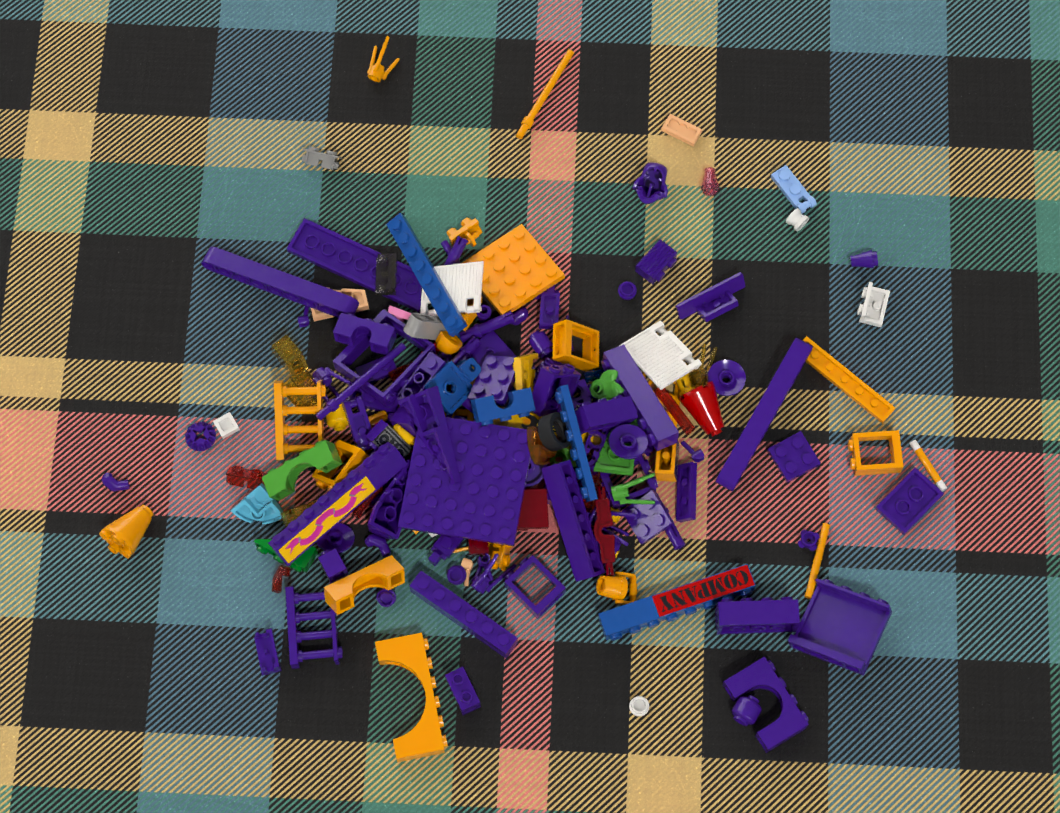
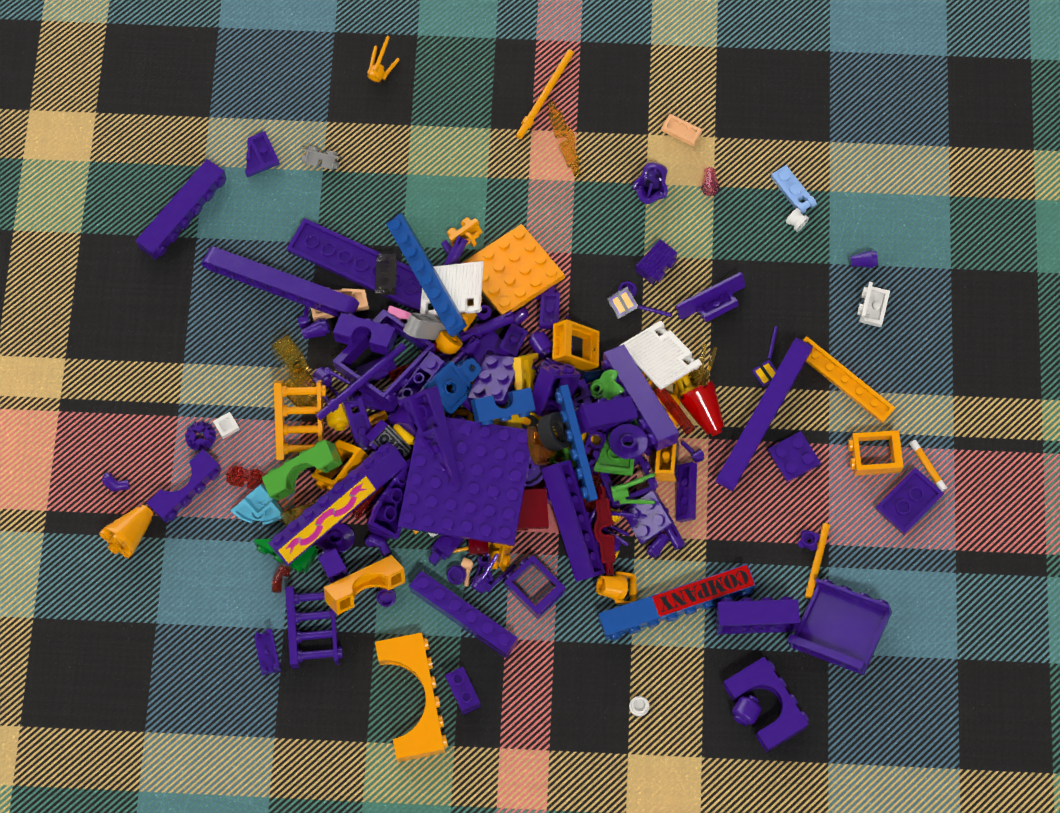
dark purple dish [707,360,746,396] -> none
none -> dark purple brick [135,159,227,260]
none -> dark purple arch [146,449,222,524]
none -> dark purple wing [245,131,280,178]
none -> dark purple cone [301,318,331,340]
none -> dark purple plate [497,323,528,357]
none -> clear yellow piece [547,102,581,177]
none -> piece [607,286,672,319]
none -> dark purple pin [646,533,670,558]
none -> piece [749,326,778,390]

